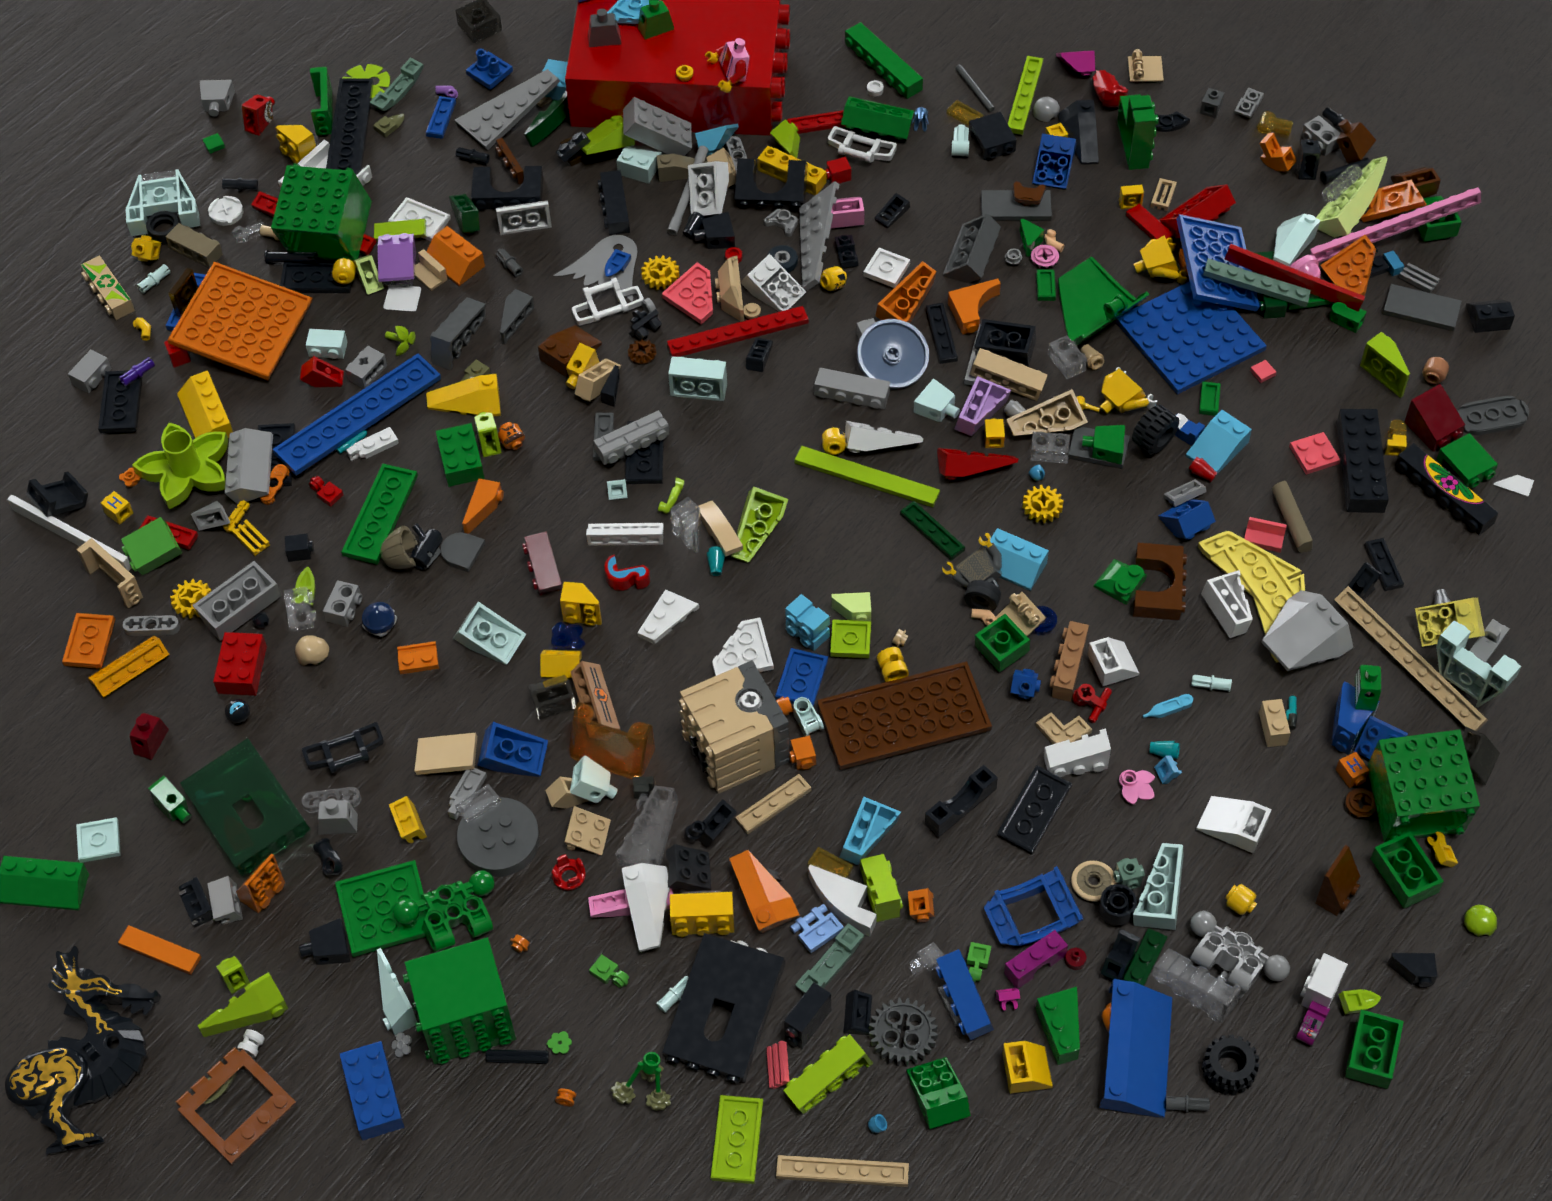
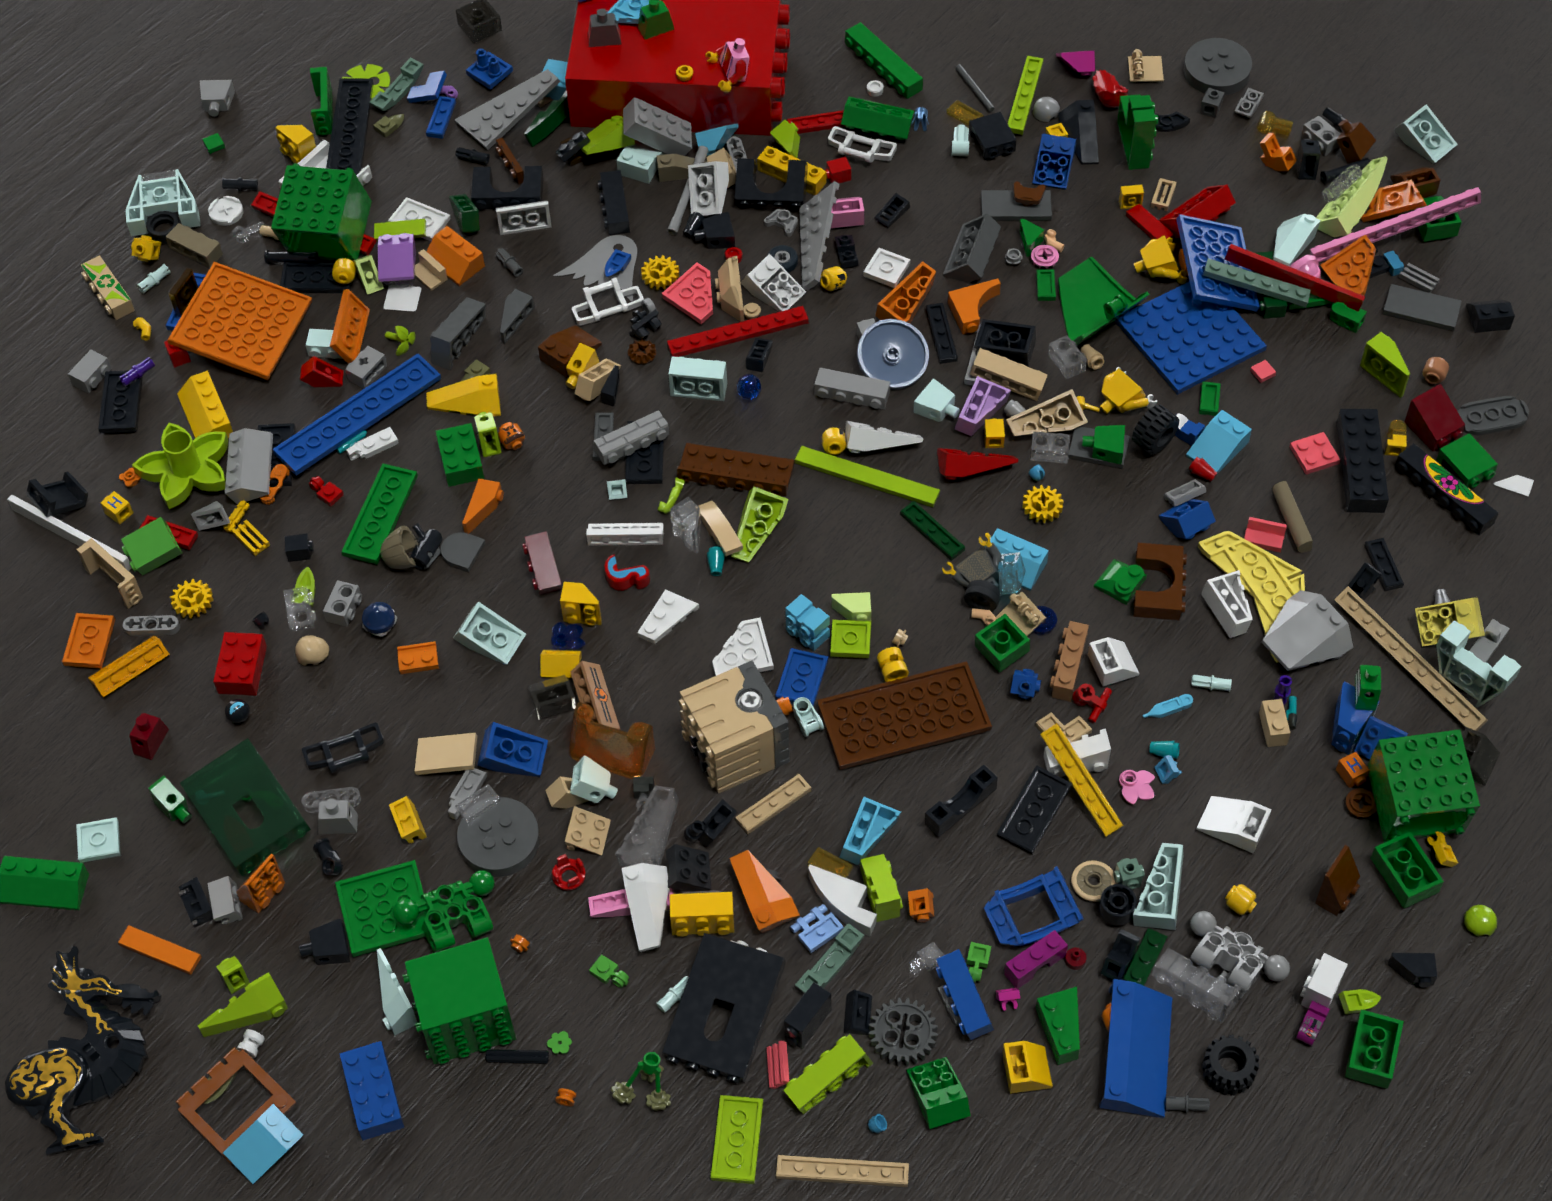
light grey slope [192,561,281,641] -> none
red torso [242,95,275,136] -> none
light grey plant [392,1032,412,1057] -> none
orange brick [789,735,816,770] -> none
none -> medium azure slope [223,1104,303,1184]
none -> orange tile [330,289,370,364]
none -> tile [407,71,447,103]
none -> reddish brown bracket [677,443,794,496]
none -> clear blue piece [737,374,761,399]
none -> clear light blue slope [998,552,1026,595]
none -> yellow tile [1040,723,1124,837]
none -> dark grey brick [1184,38,1252,95]
none -> dark purple pin [1274,675,1292,706]
none -> light aqua slope [1394,104,1458,164]

